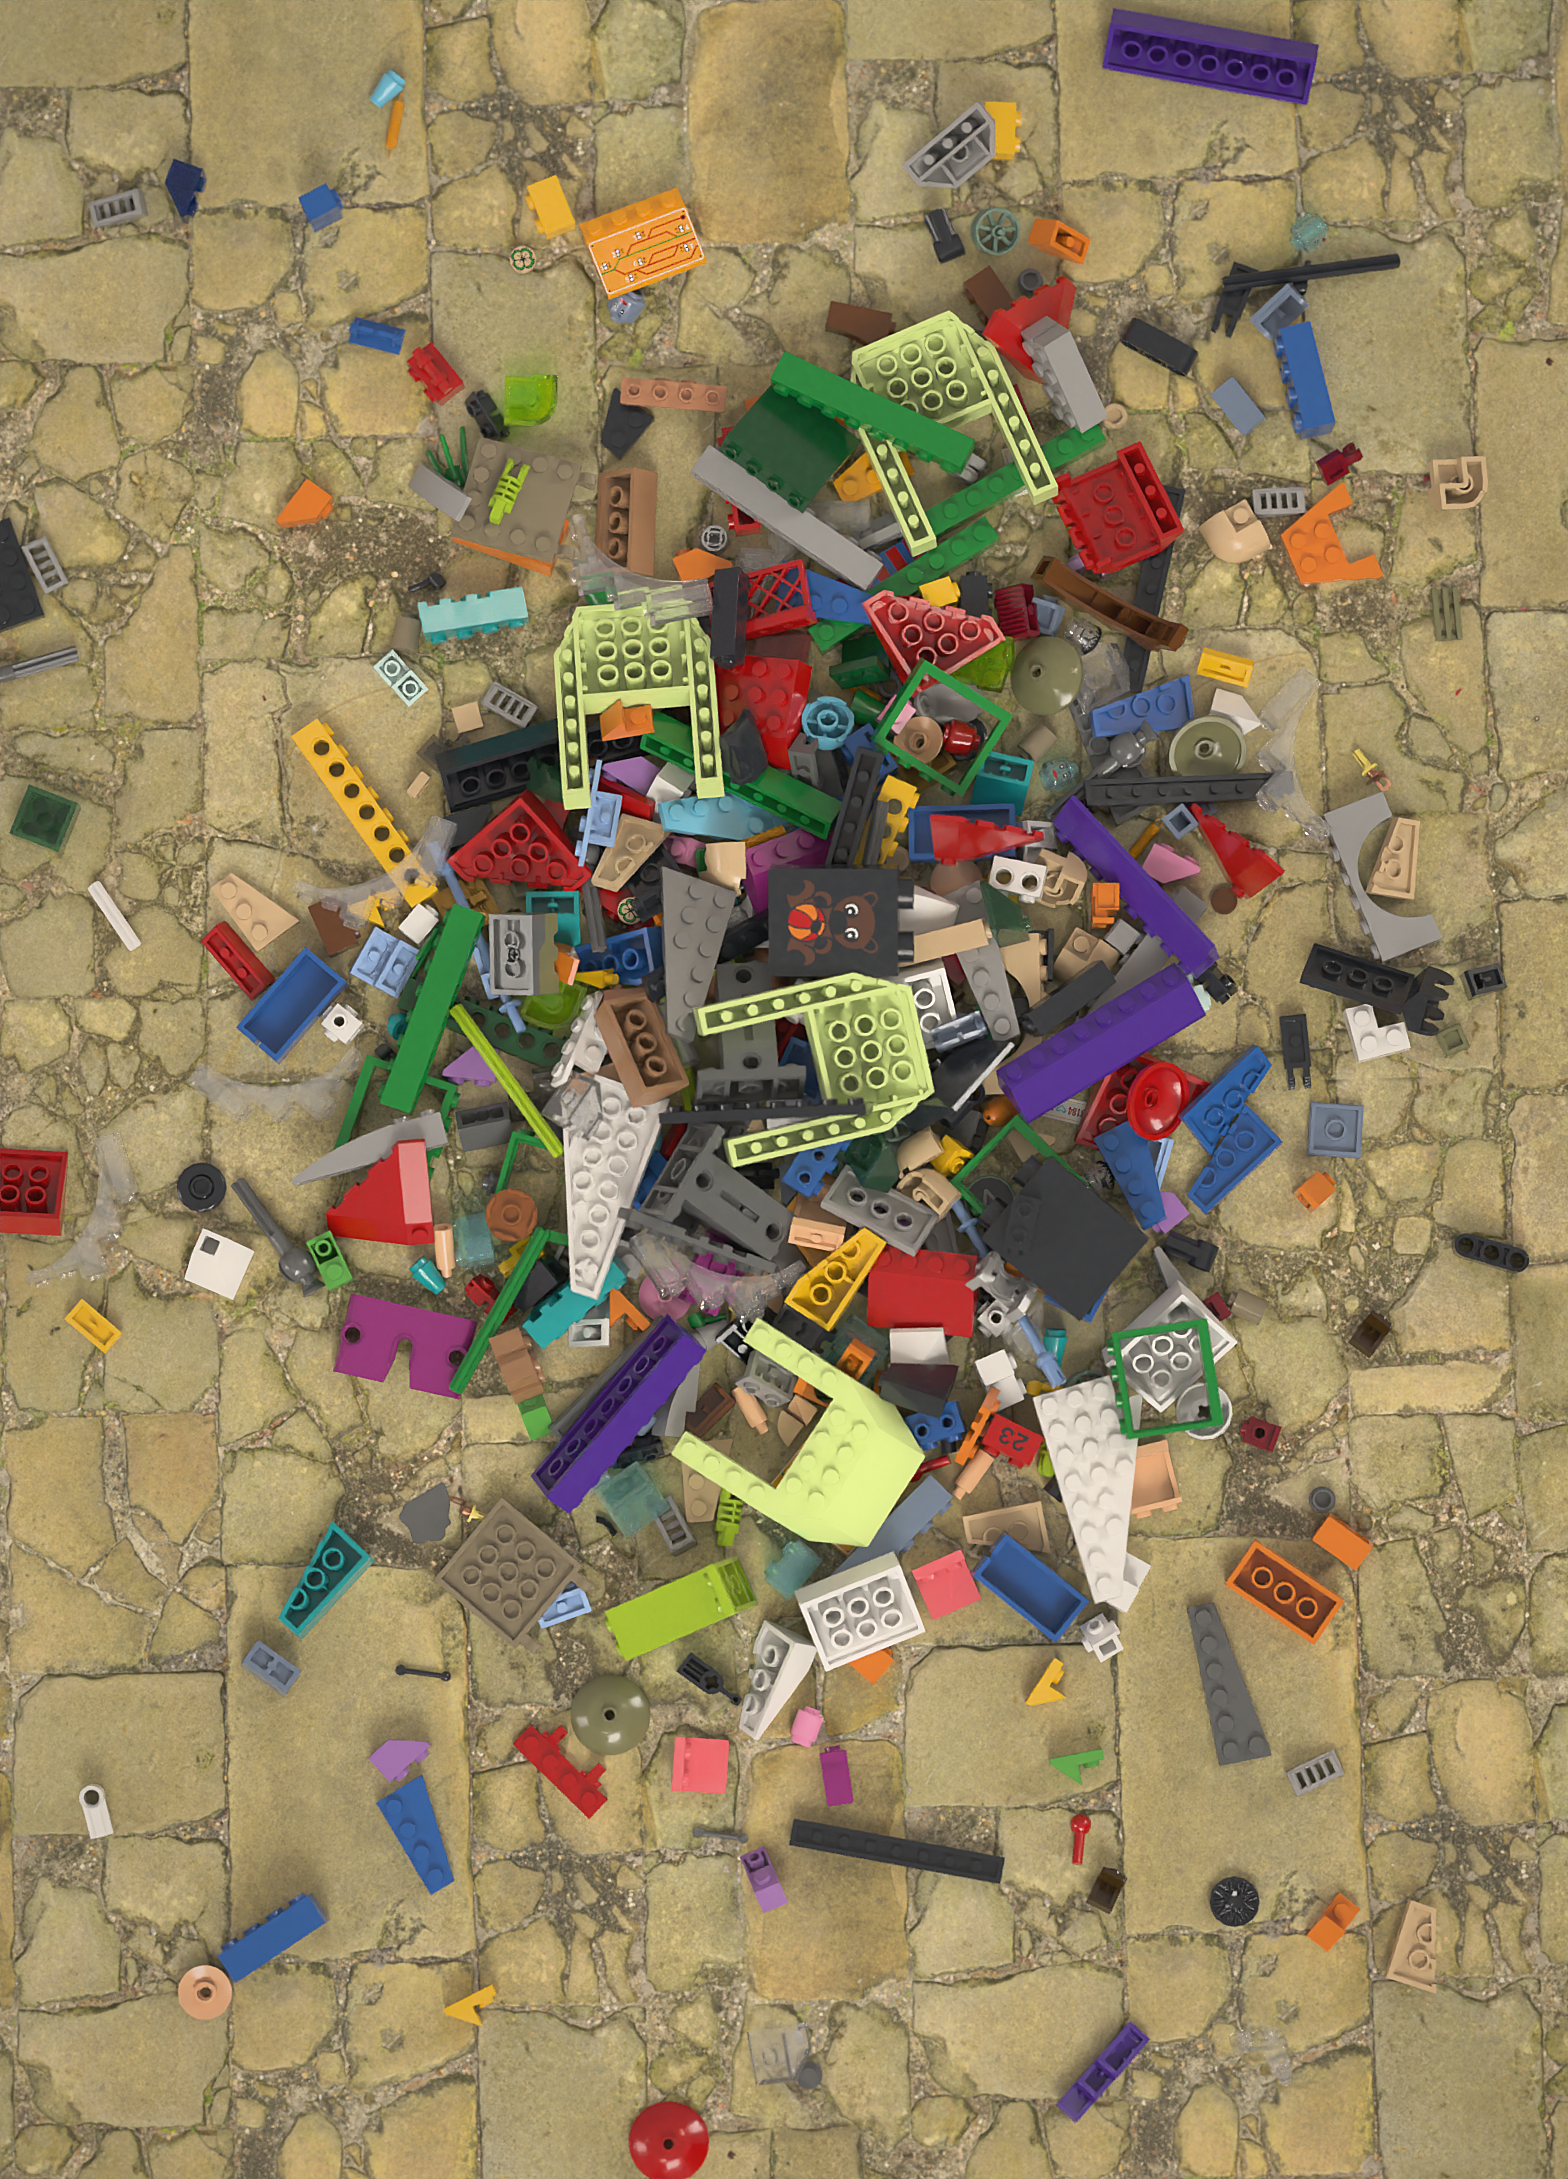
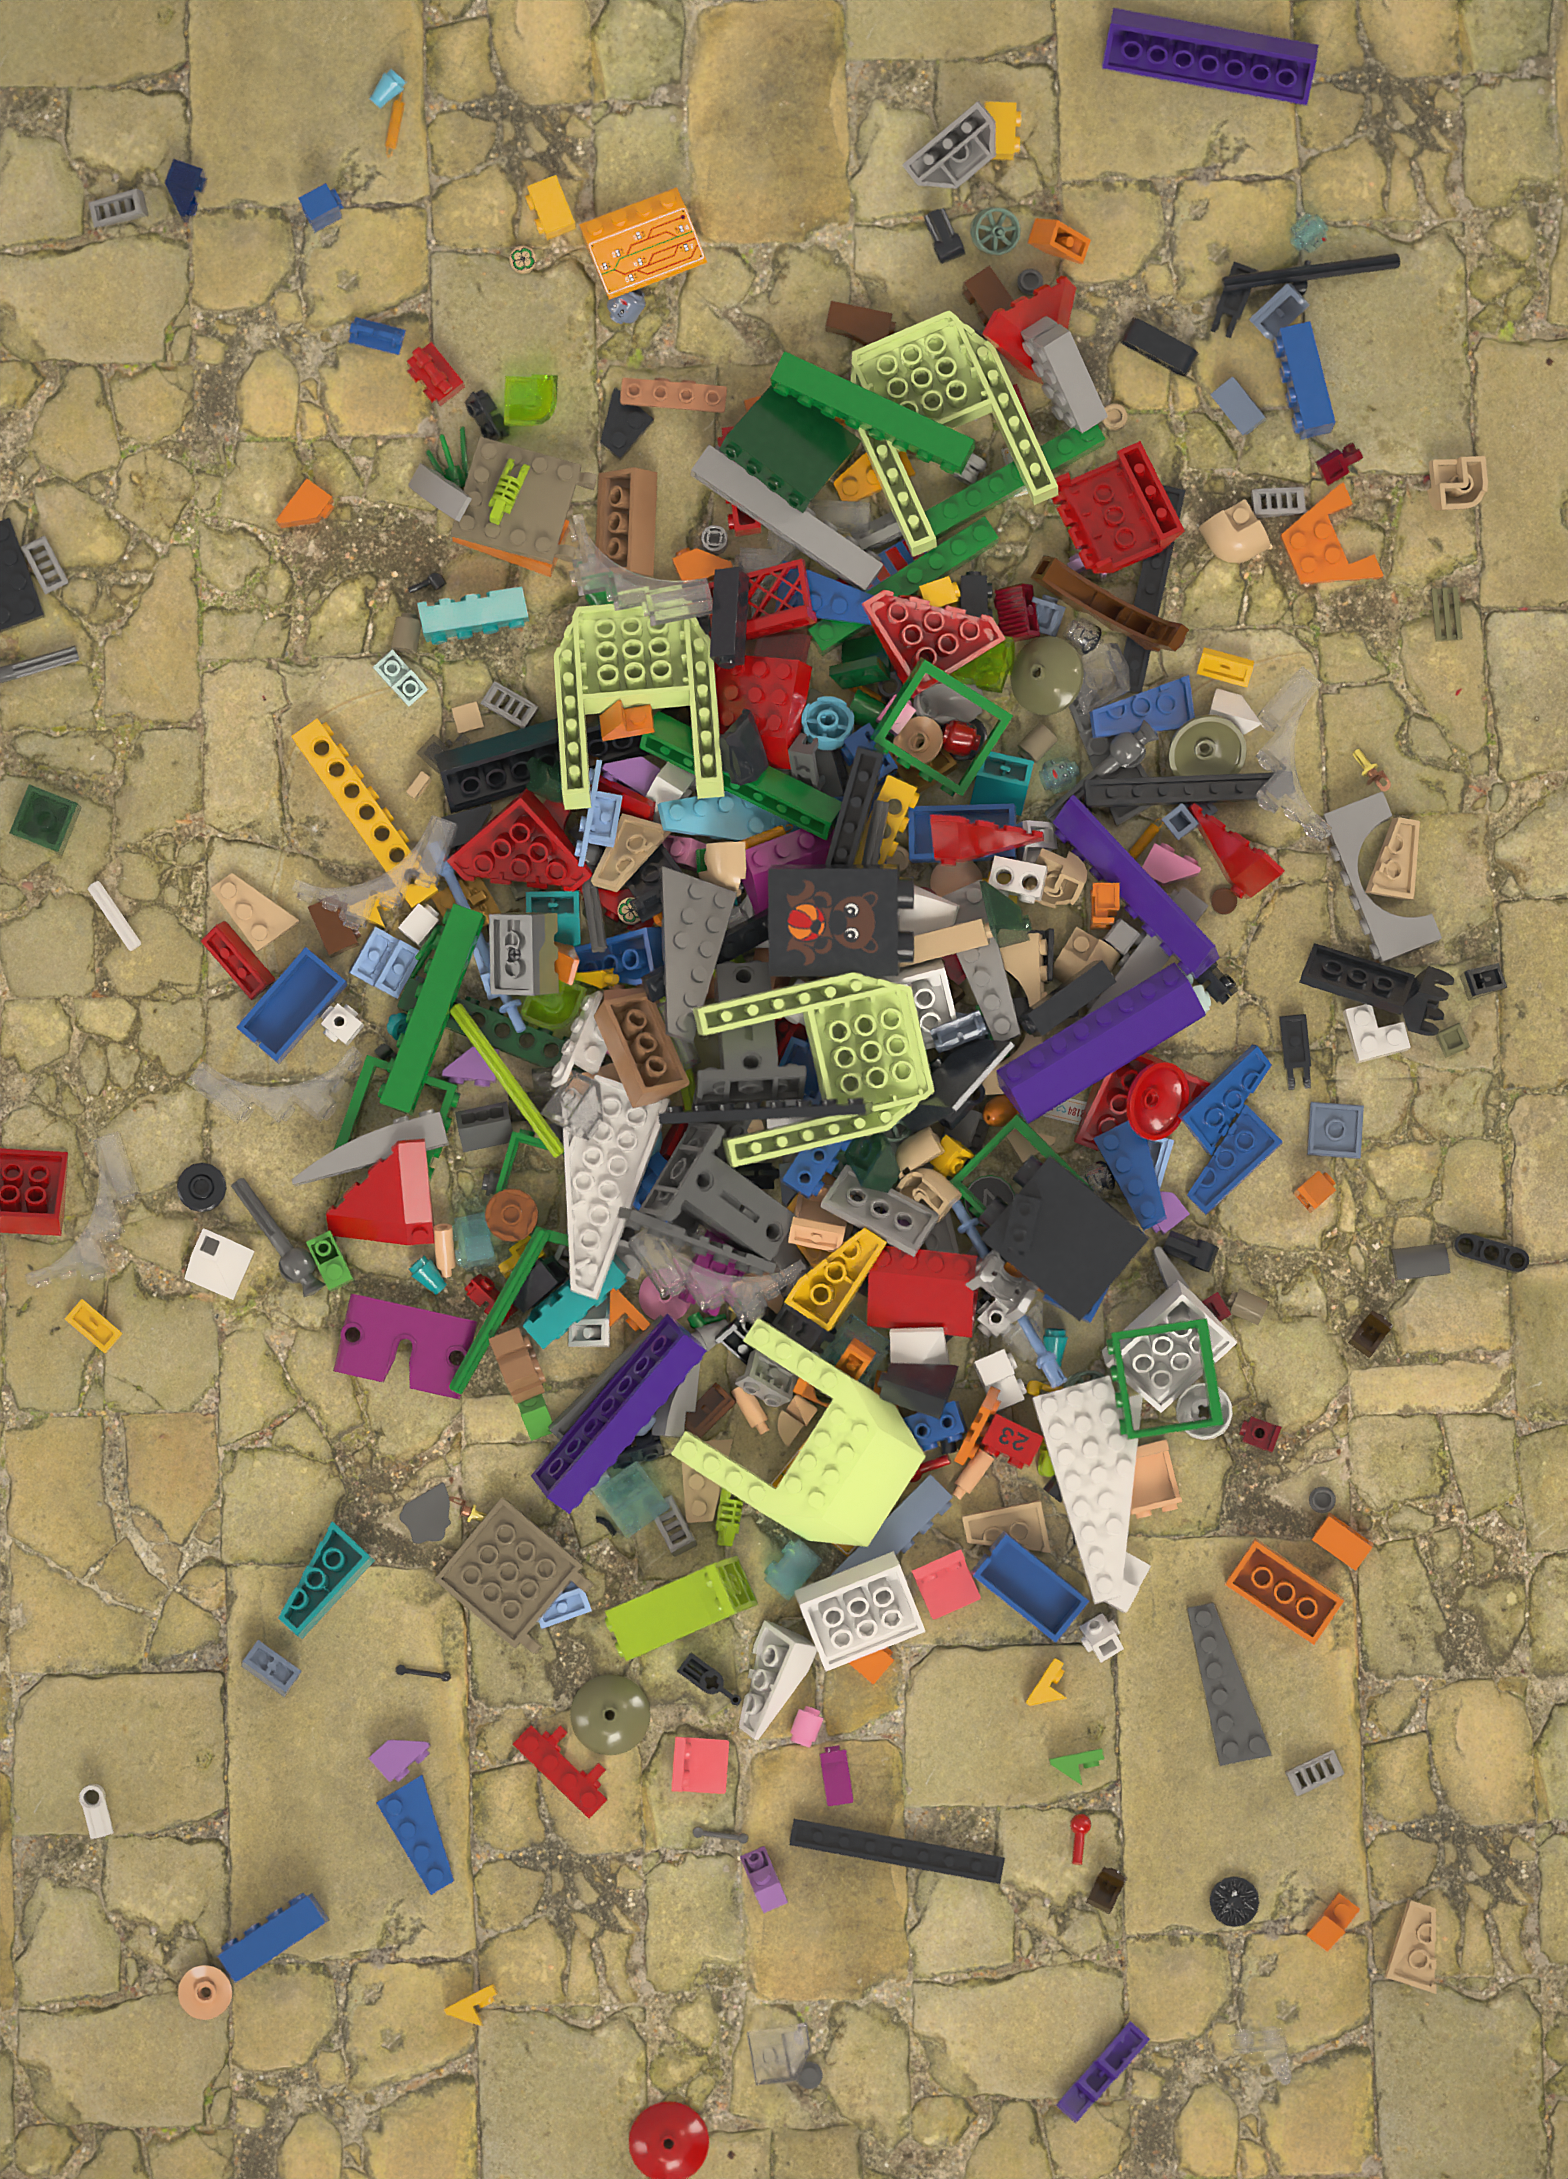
none -> dark grey brick [1391,1243,1451,1281]

